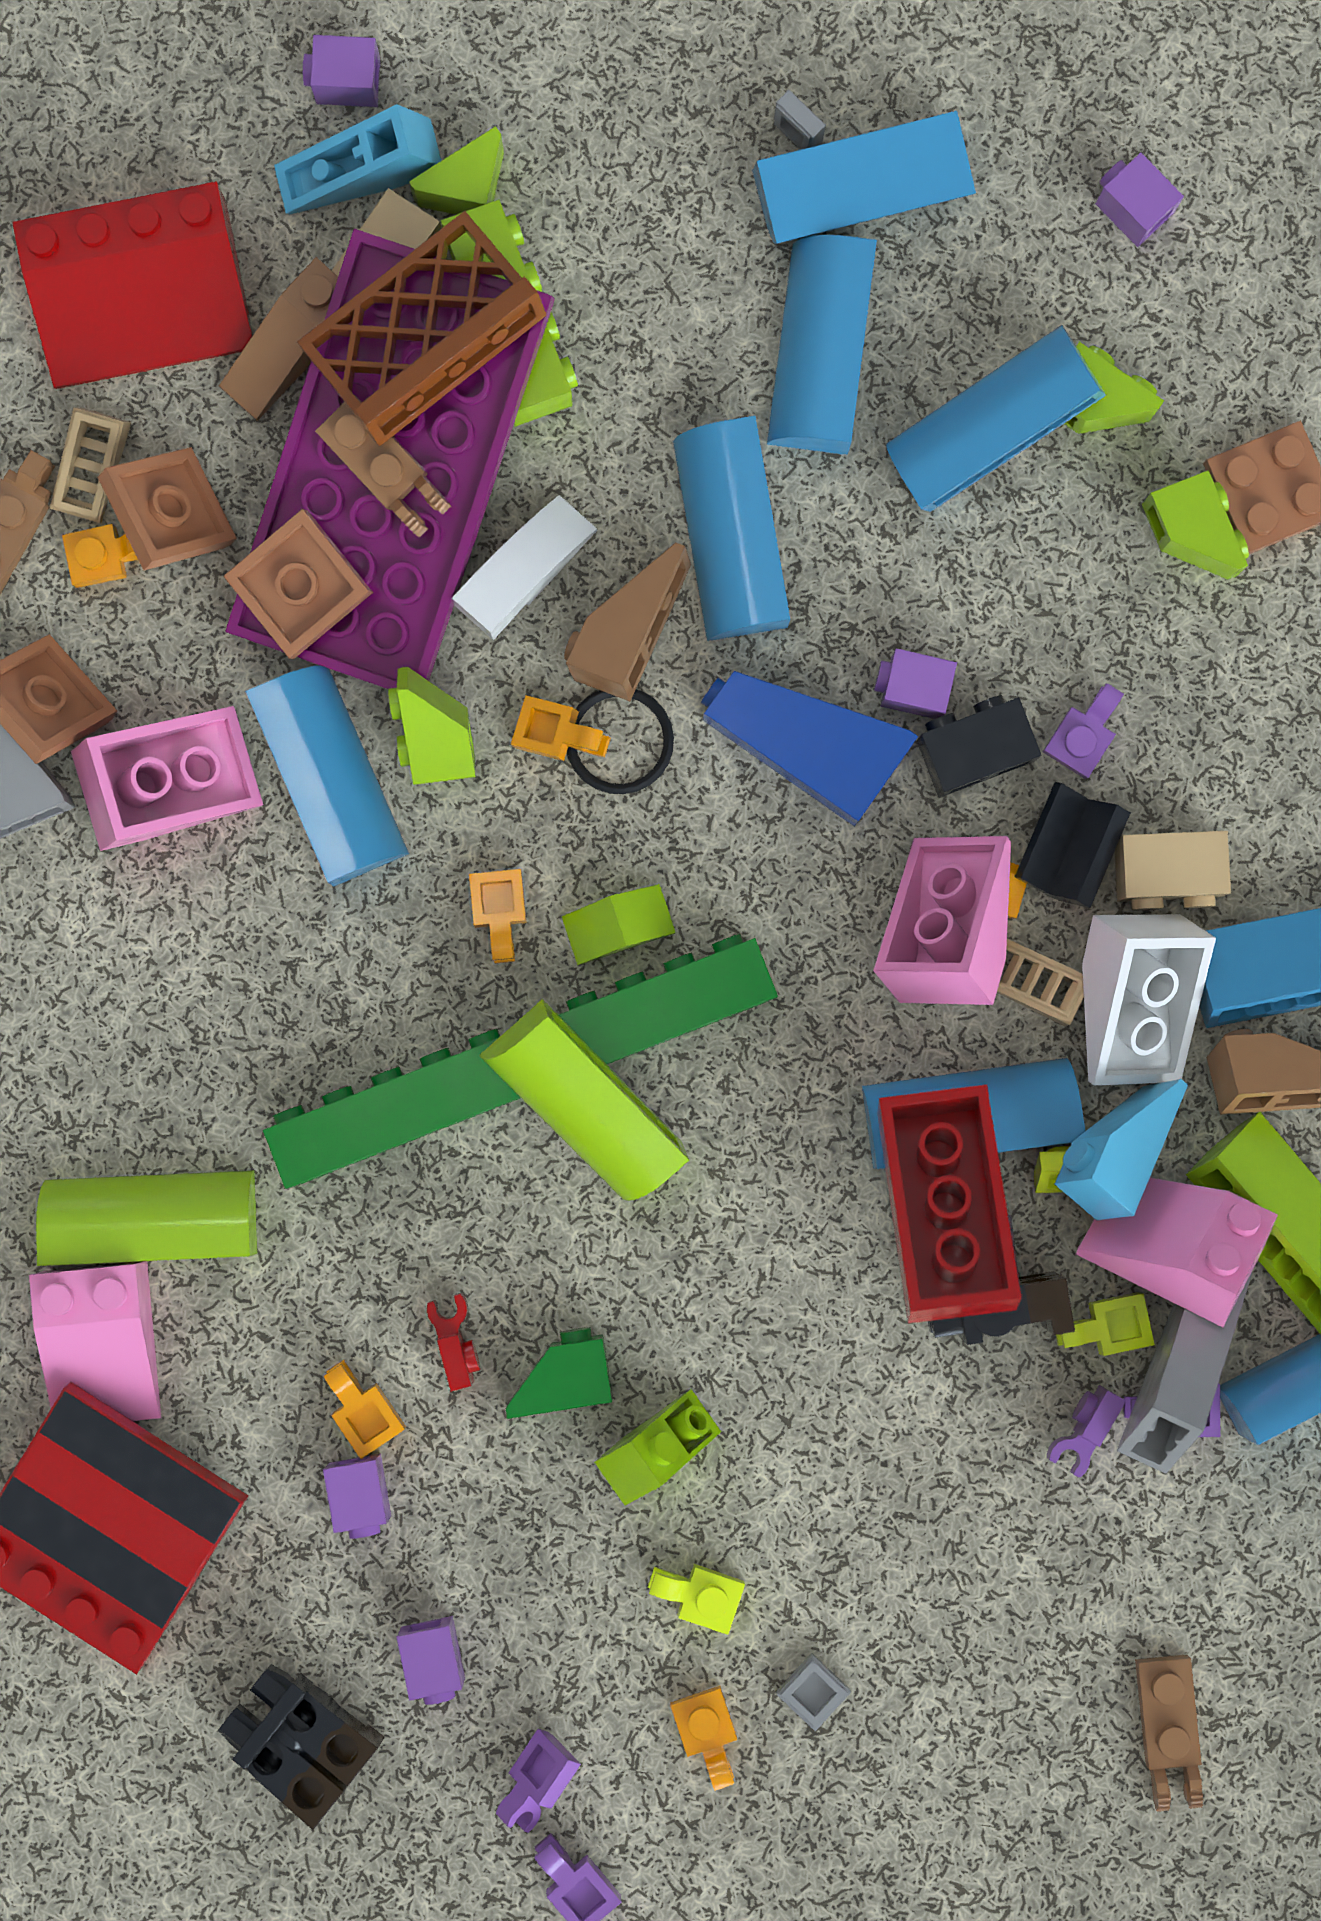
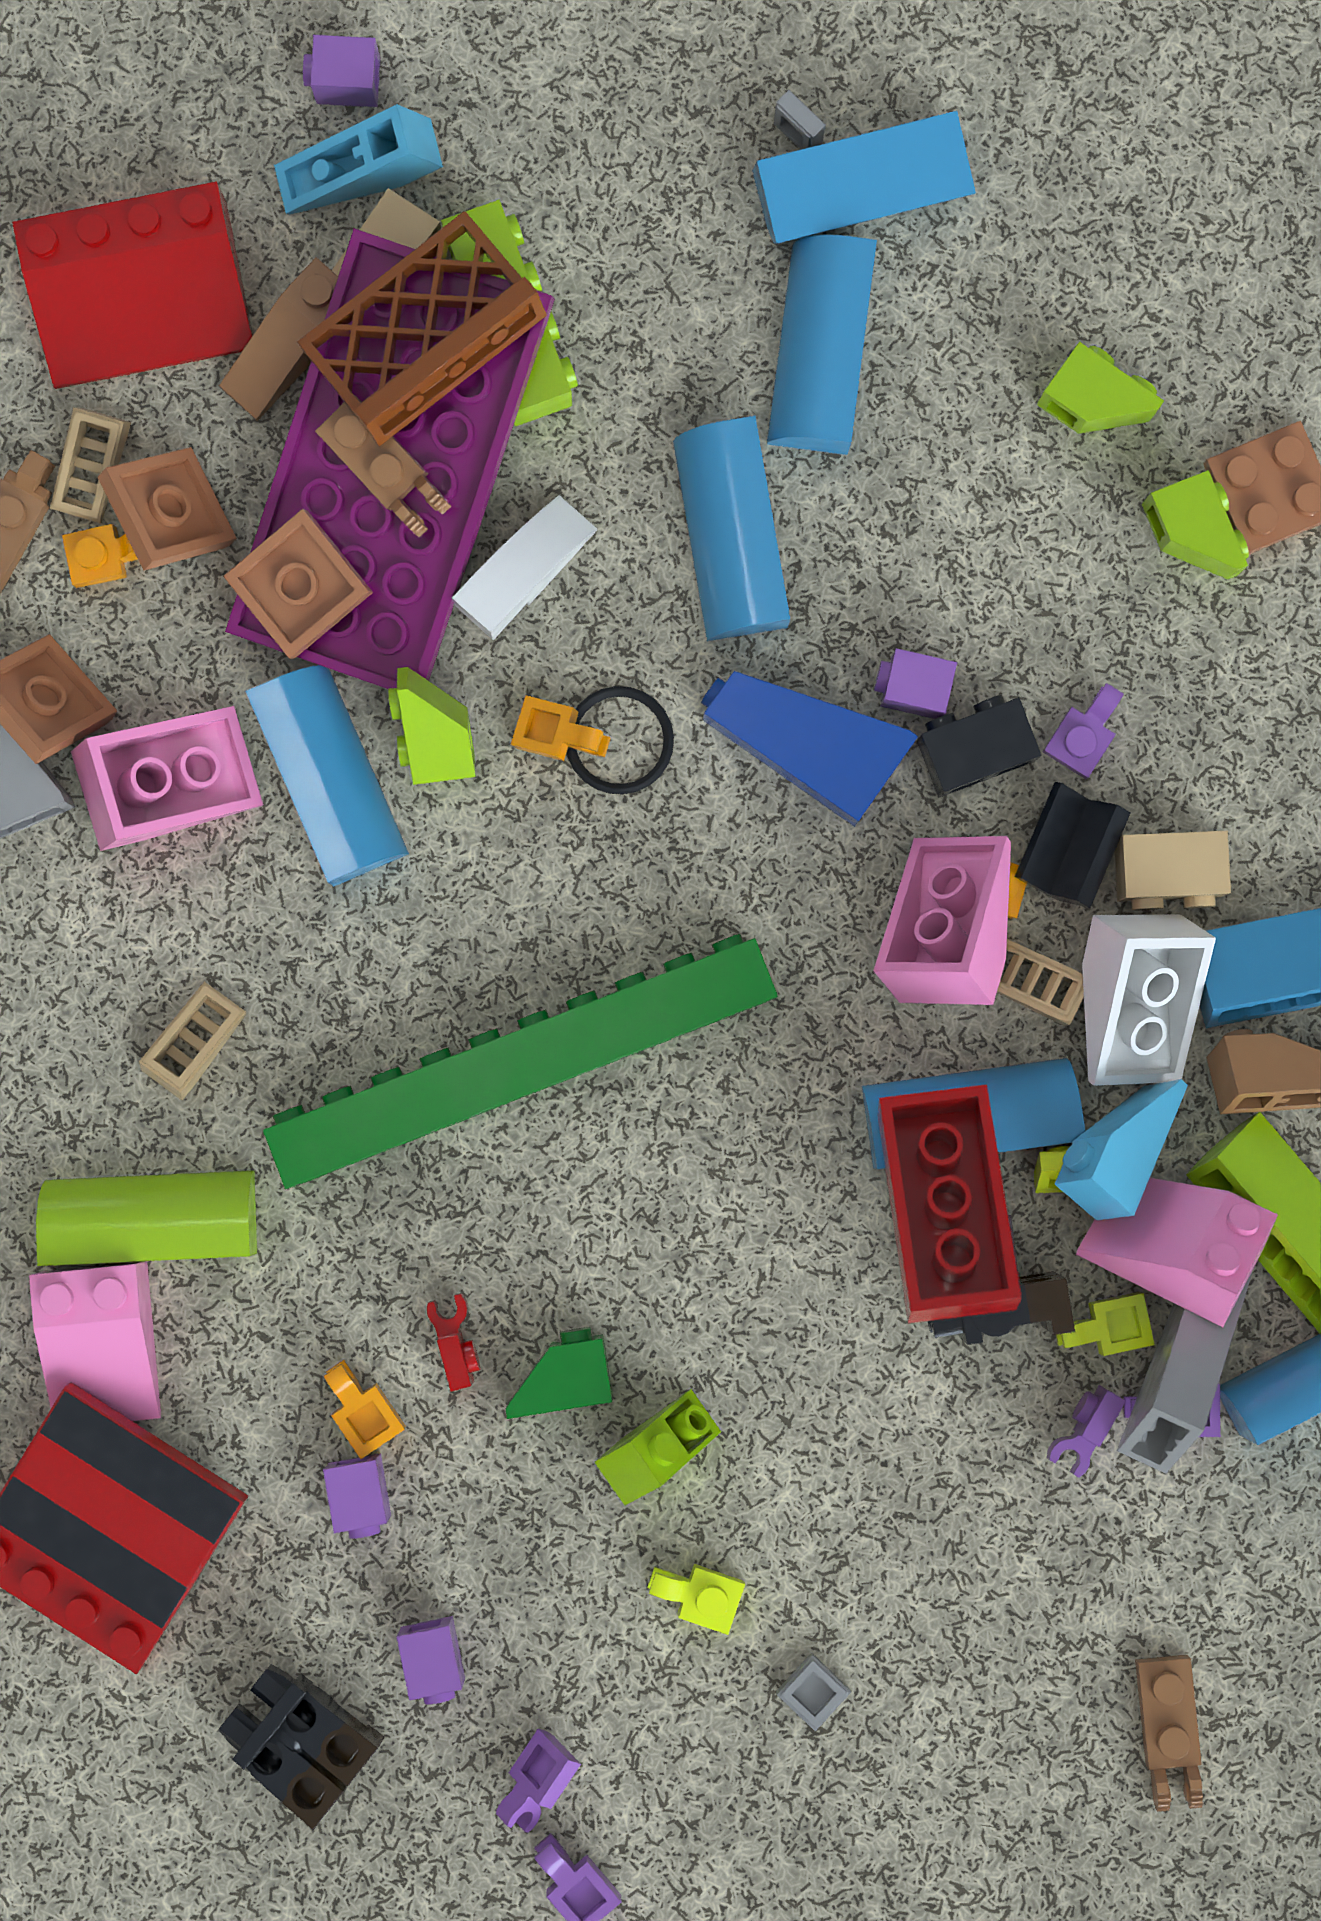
lime slope [409,126,504,215] -> none
light orange plate [469,869,527,964] -> none
lime brick [480,999,690,1201] -> none
lime slope [561,884,676,966] -> none
medium nougat slope [564,543,691,702] -> none
light orange plate [670,1686,737,1791] -> none
dark azure brick [886,325,1106,512] -> none
medium lavender brick [1096,153,1184,247] -> none
none -> tan slope [139,981,246,1100]

